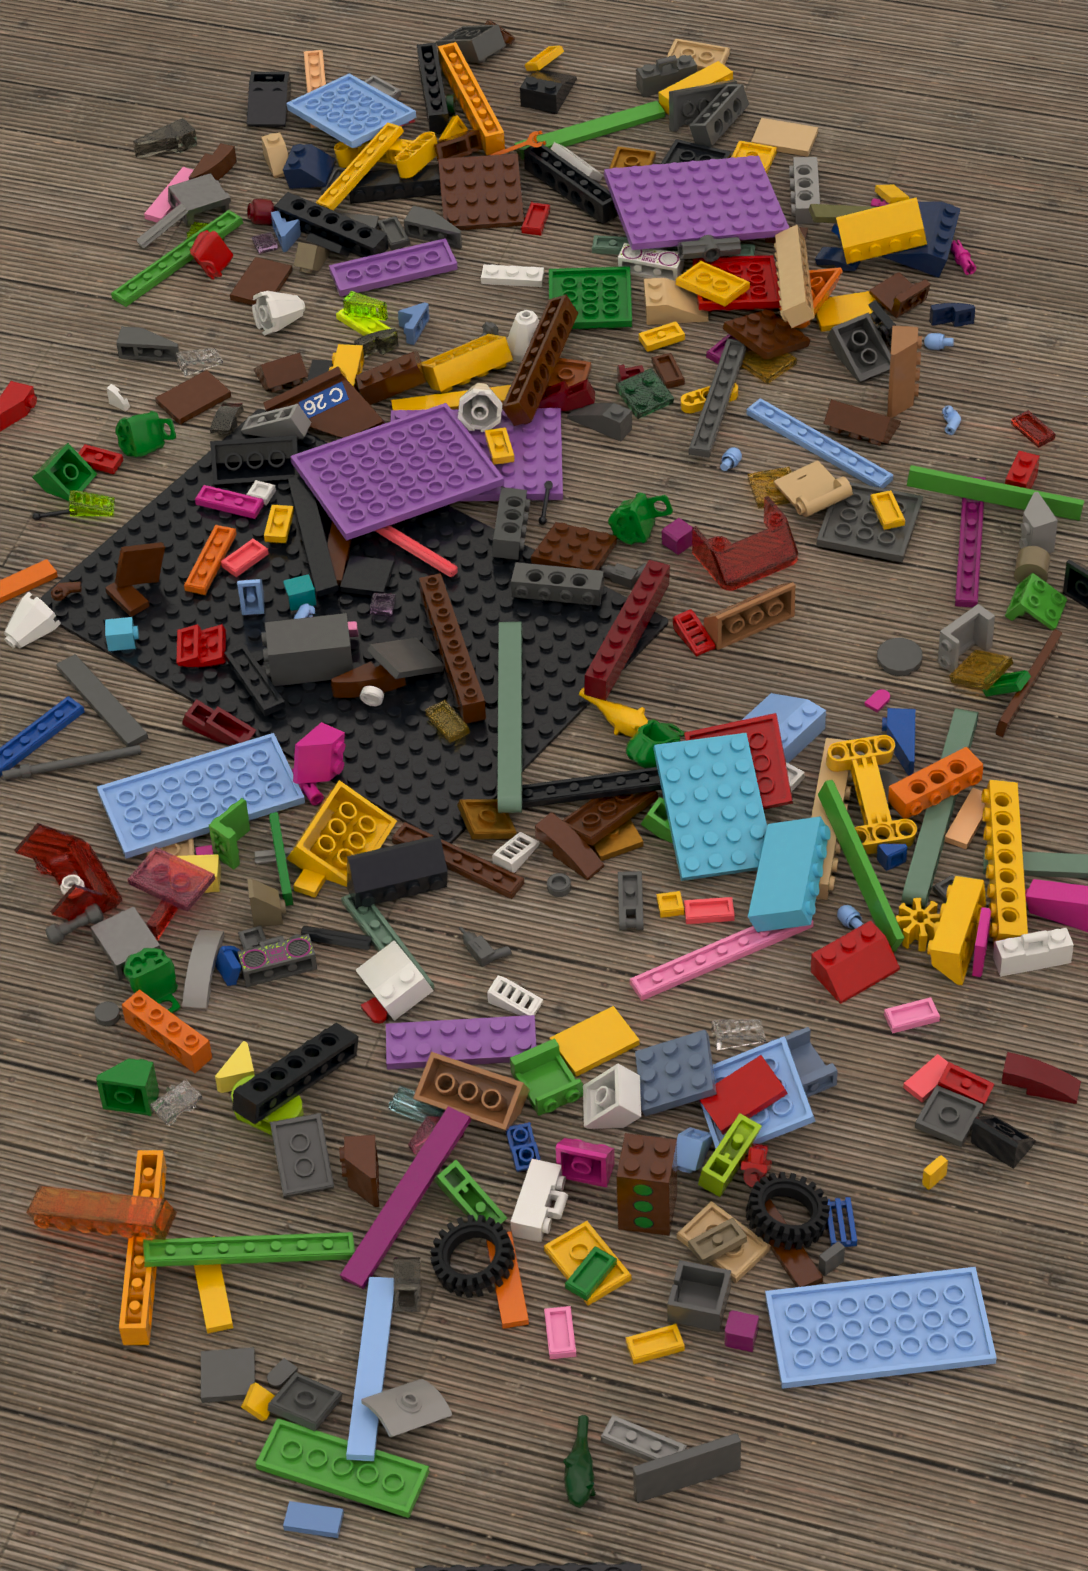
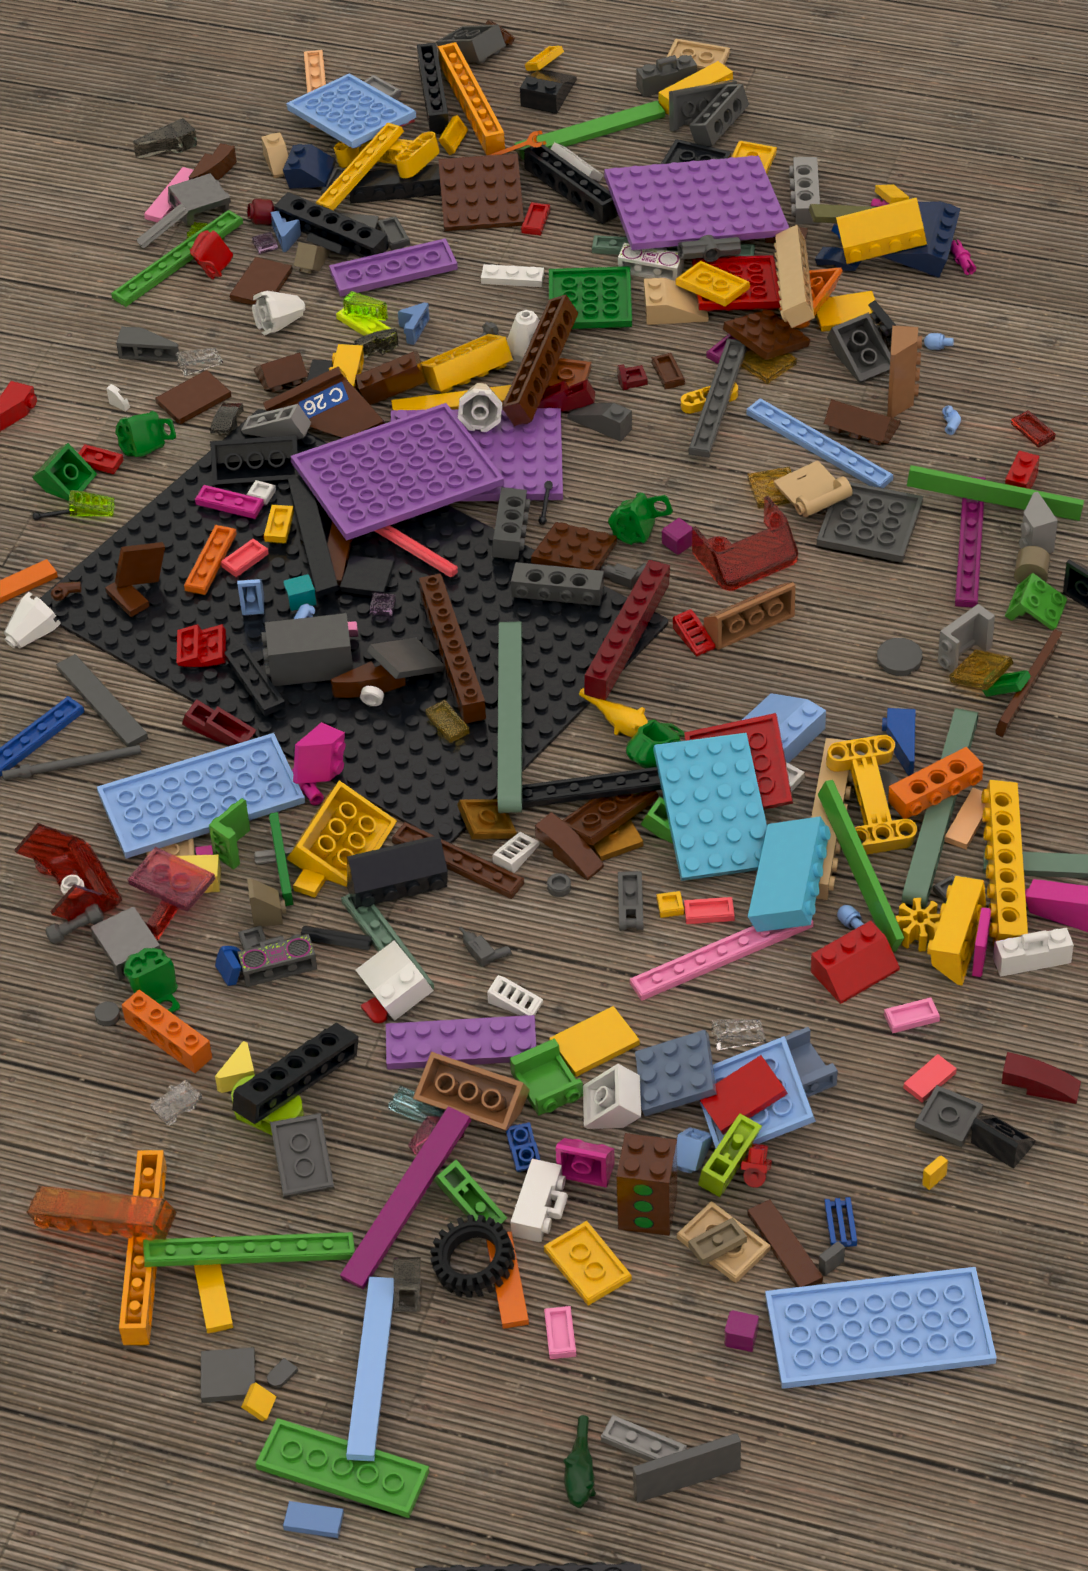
green slope [96,1059,159,1116] -> none
medium azure brick [105,617,139,651] -> none
light grey slope [182,929,225,1011] -> none
black slope [247,72,291,127] -> none
dark grey tile [268,1372,342,1431] -> none
reddish brown slope [339,1135,379,1207] -> none
light grey shield [361,1379,452,1437] -> none
dark grey slope [404,206,462,249] -> none
reddish brown slope [434,130,483,164] -> none
dark green tile [446,95,456,115] -> none
yellow plate [485,427,514,465] -> none
green tile [565,1246,617,1301] -> none
pearl gold plate [609,146,656,169] -> none
clear green plate [615,368,674,419] -> none
yellow tile [625,1324,685,1365] -> none
yellow plate [638,321,685,352] -> none
dark grey piece [667,1260,731,1332] -> none
light blue cylinder [720,447,742,471] -> none
black tyre [746,1172,830,1250] -> none
tan tile [751,118,818,157] -> none
dark pink piece [864,689,890,713] -> none
reddish brown bracket [869,272,931,319] -> none
yellow tile [870,490,905,530] -> none
blue slope [877,844,907,871] -> none
dark blue slope [929,303,975,327] -> none
red plate [937,1061,995,1107] -> none

